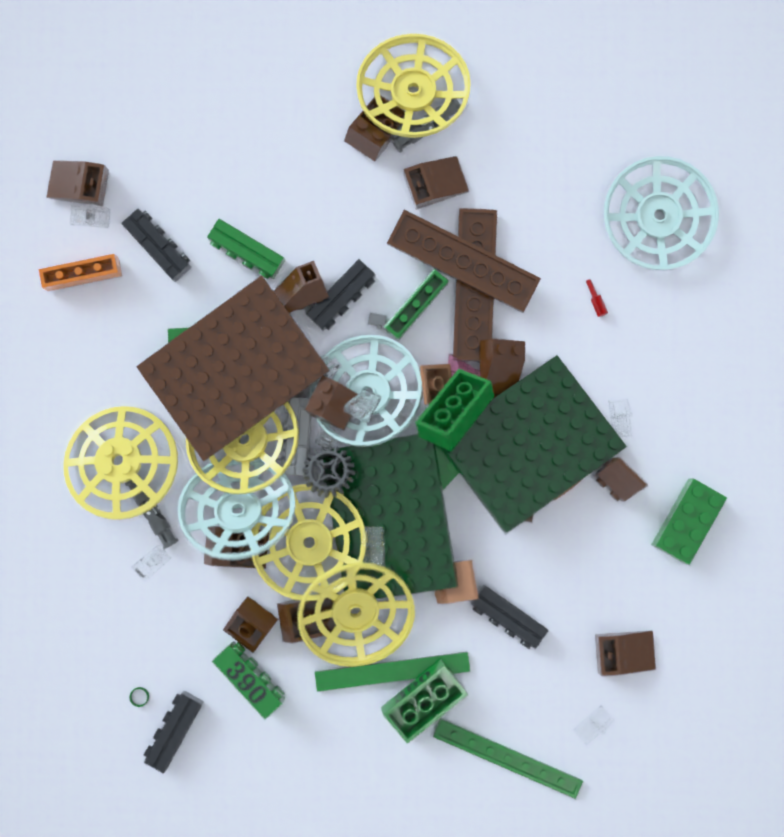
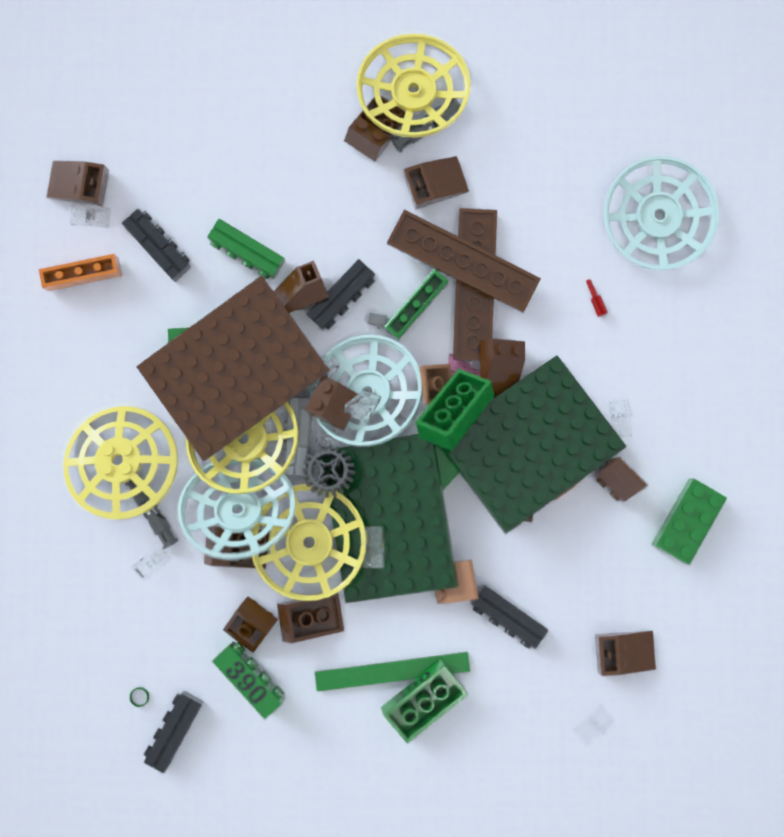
light yellow dish [298,563,415,667] -> none
green tile [433,718,583,799] -> none

